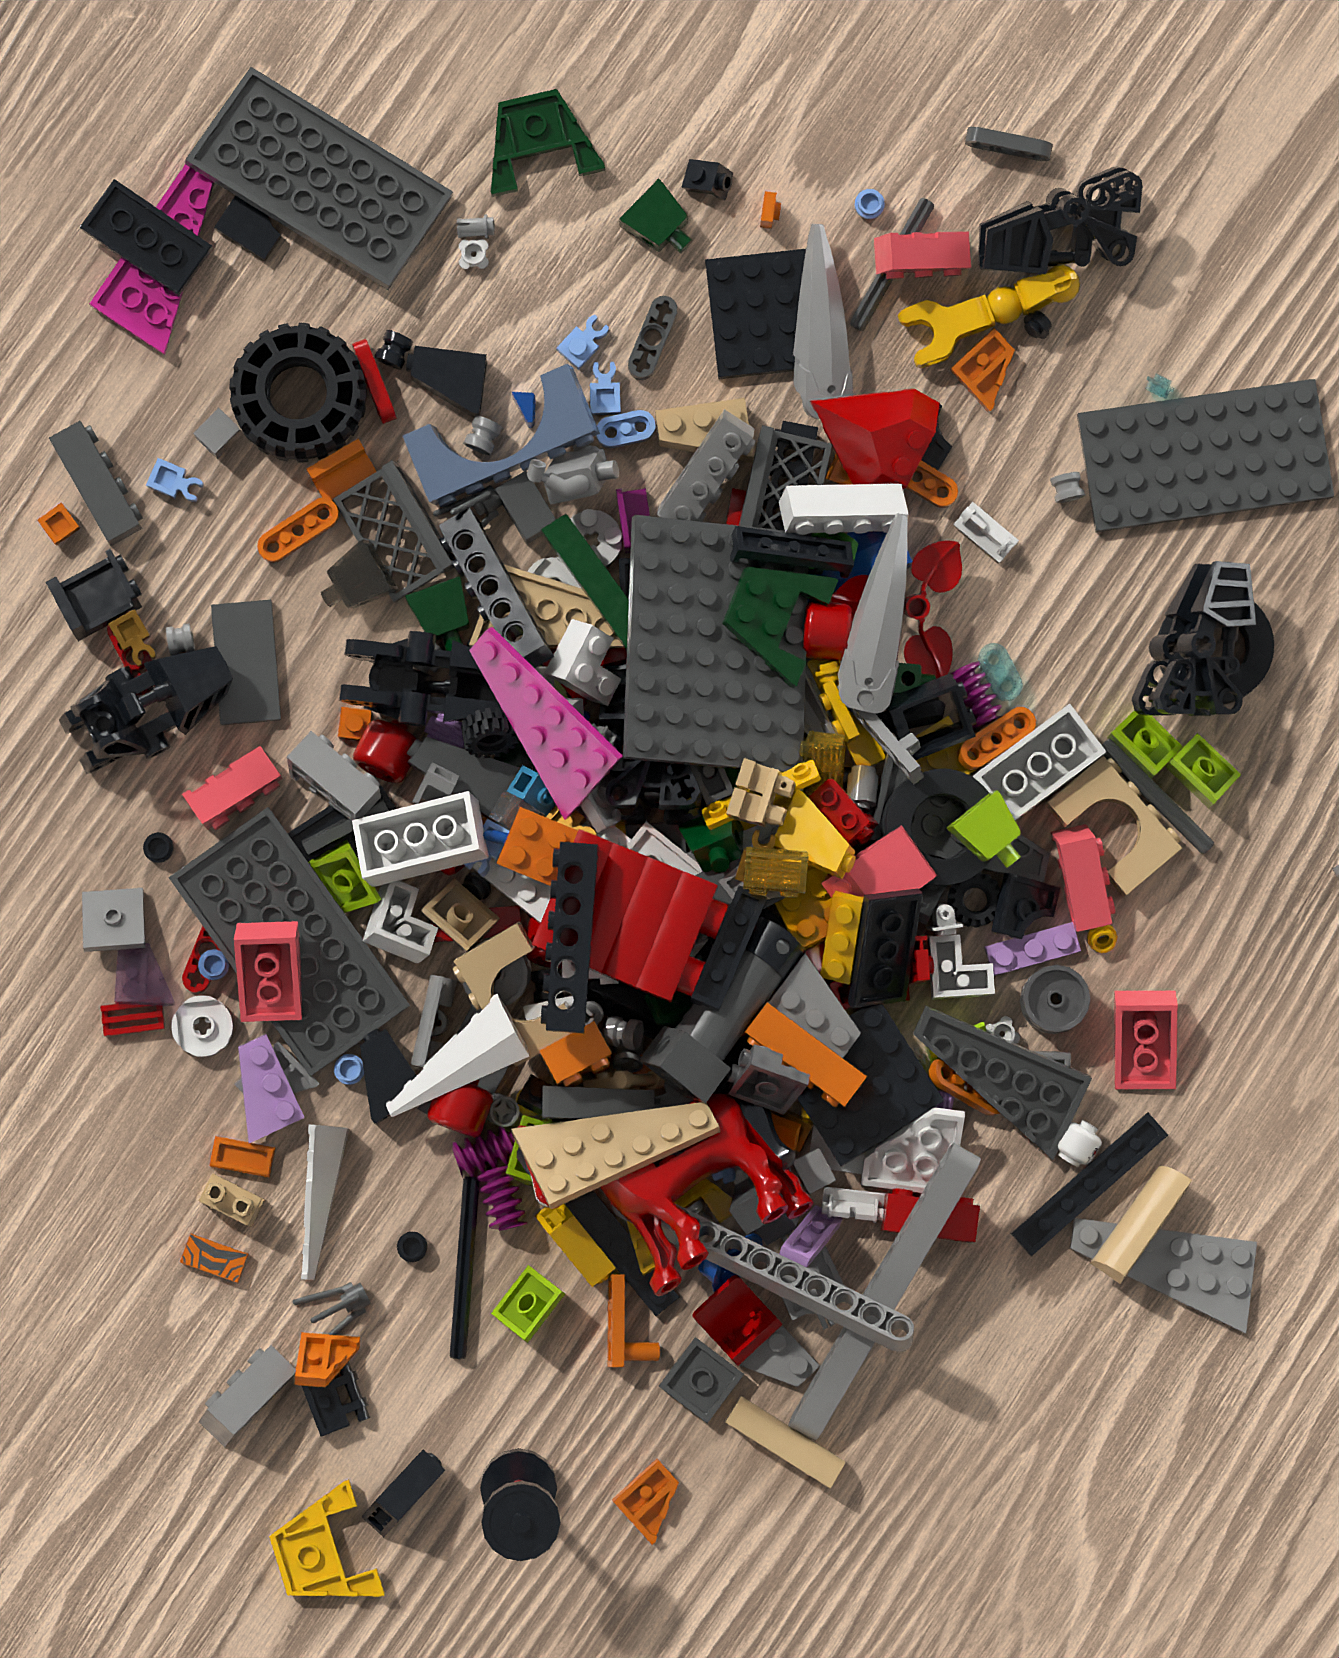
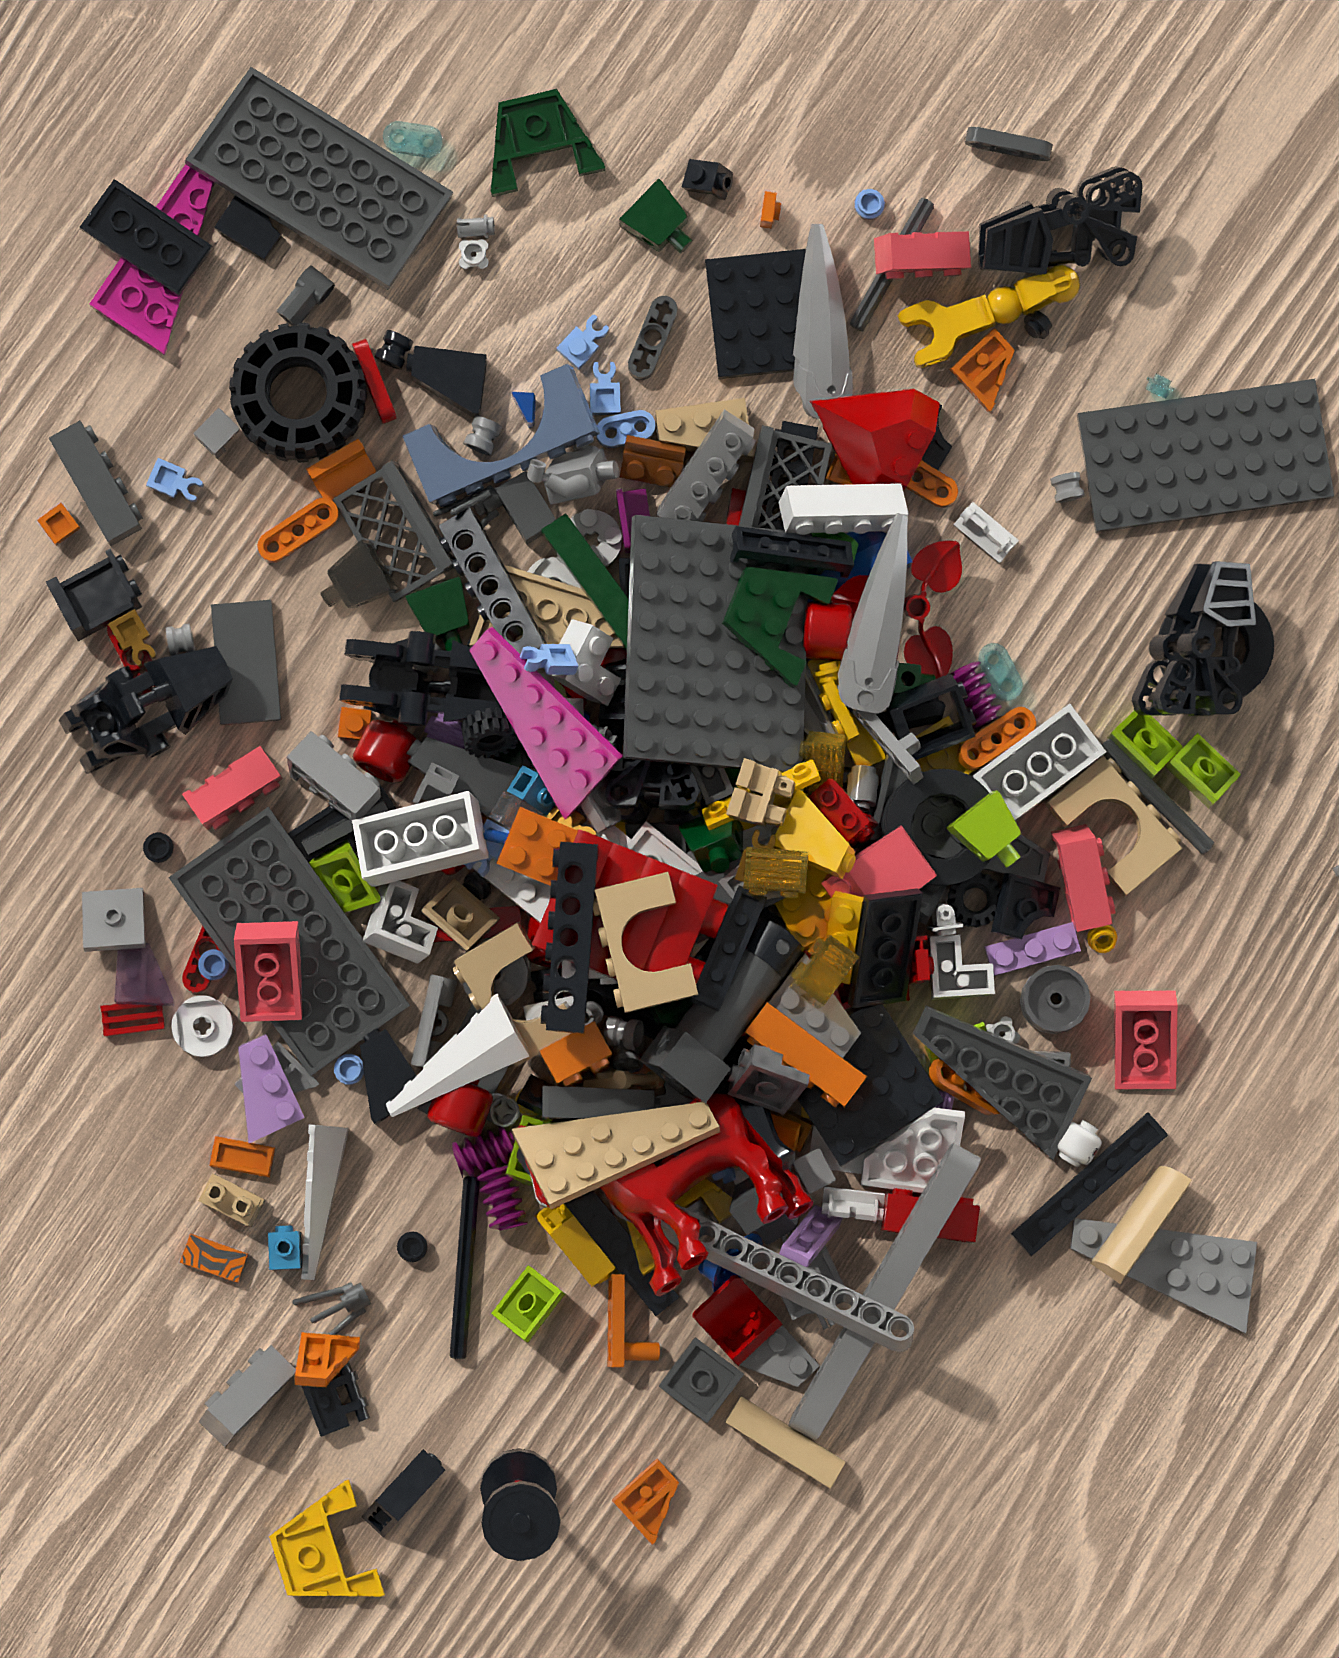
none -> dark azure brick [268,1226,302,1270]
none -> dark grey piece [277,265,335,326]
none -> clear light blue plate [383,121,443,158]
none -> light blue plate [520,644,578,675]
none -> tan arch [593,872,698,1013]
none -> dark orange plate [619,435,686,487]
none -> clear yellow brick [789,935,859,1009]

